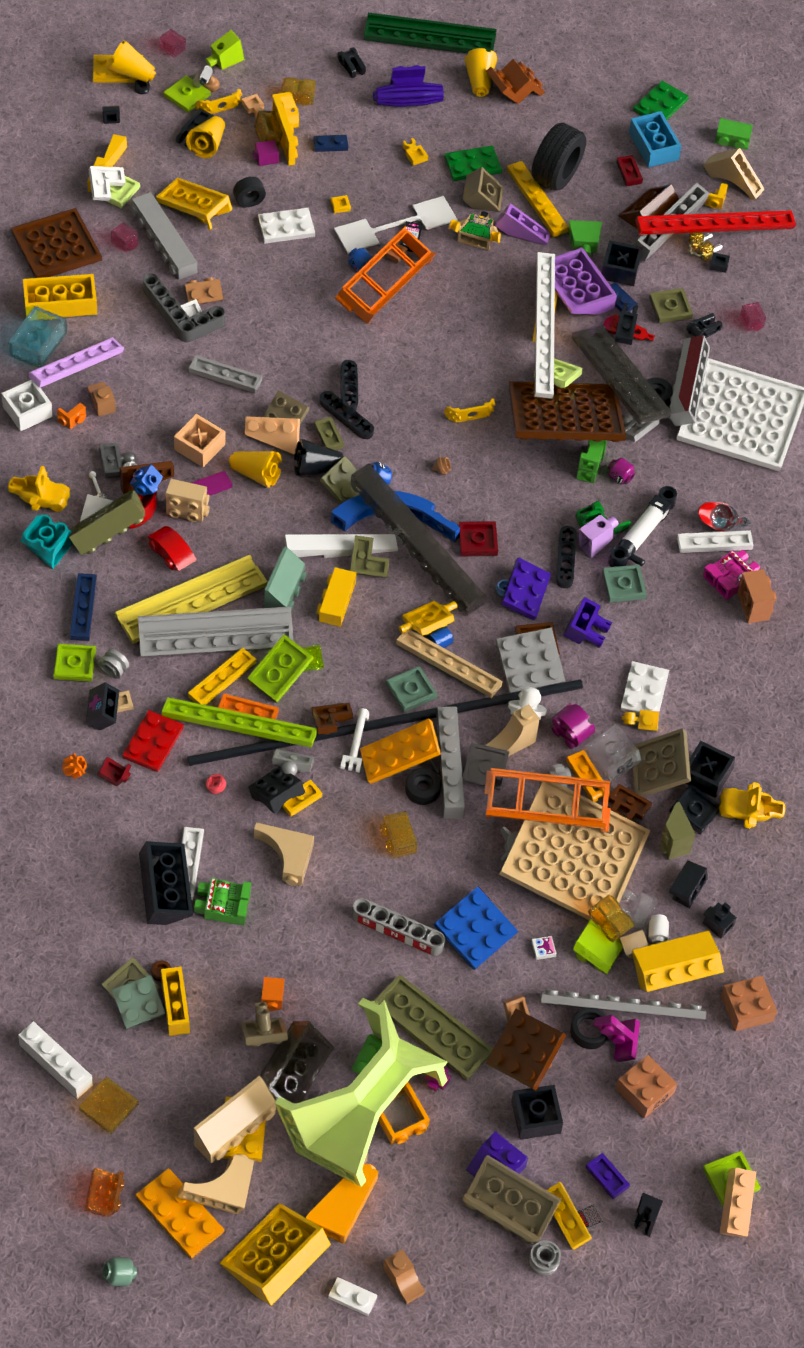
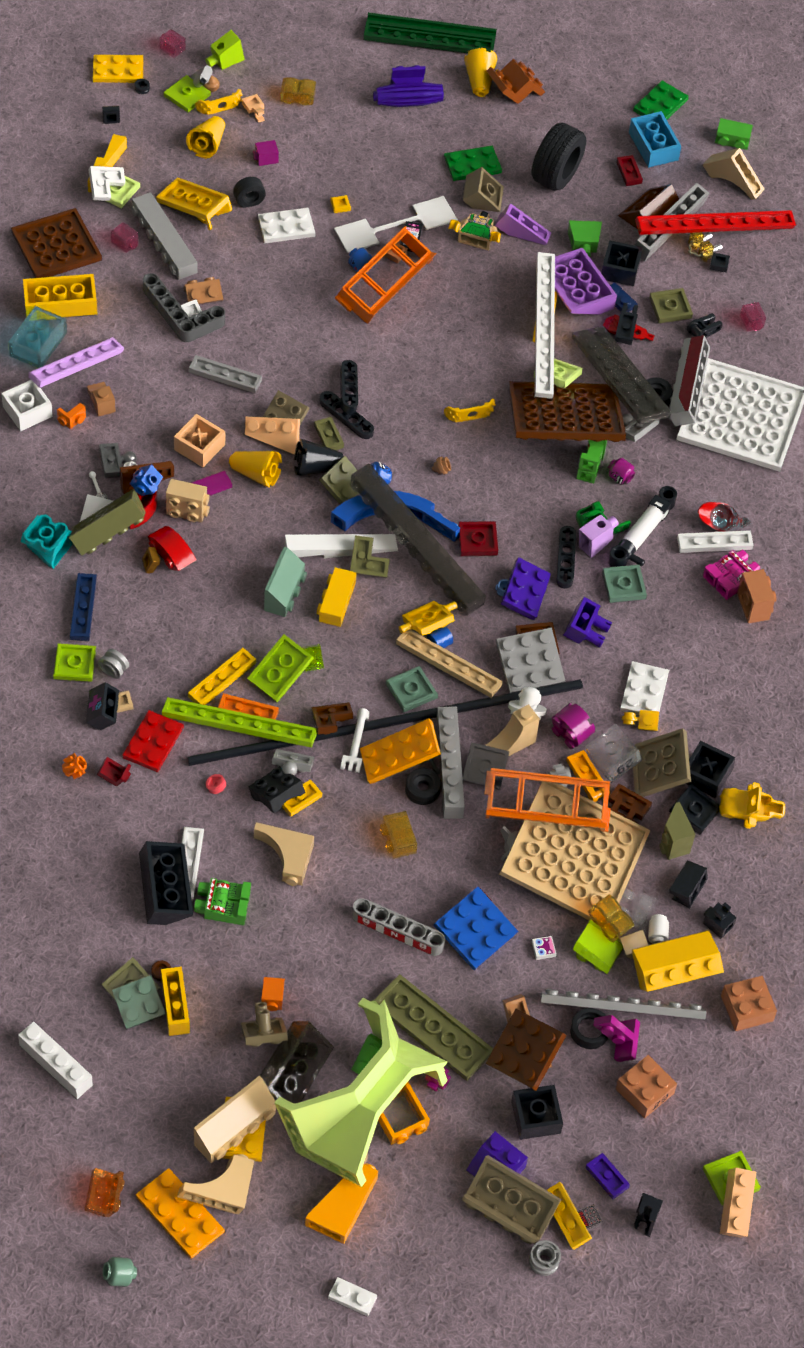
yellow piece [8,466,70,512] -> none
clear yellow plate [79,1076,139,1135] -> none
yellow cone [108,40,156,82] -> none
light yellow plate [115,555,268,644] -> none
light grey plate [138,607,293,656] -> none
black hinge [175,108,214,148] -> none
yellow slope [220,1203,331,1305] -> none
clear yellow brick [254,111,283,148] -> none
yellow plate [272,92,299,166] -> none
dark blue plate [313,135,348,152] -> none
black piece [337,47,366,78] -> none
medium nougat arch [383,1249,425,1305] -> none
yellow plate [403,138,428,166] -> none
yellow plate [507,161,569,237] -> none
yellow bracket [705,183,728,210] -> none
none -> pearl gold plate [142,547,160,573]

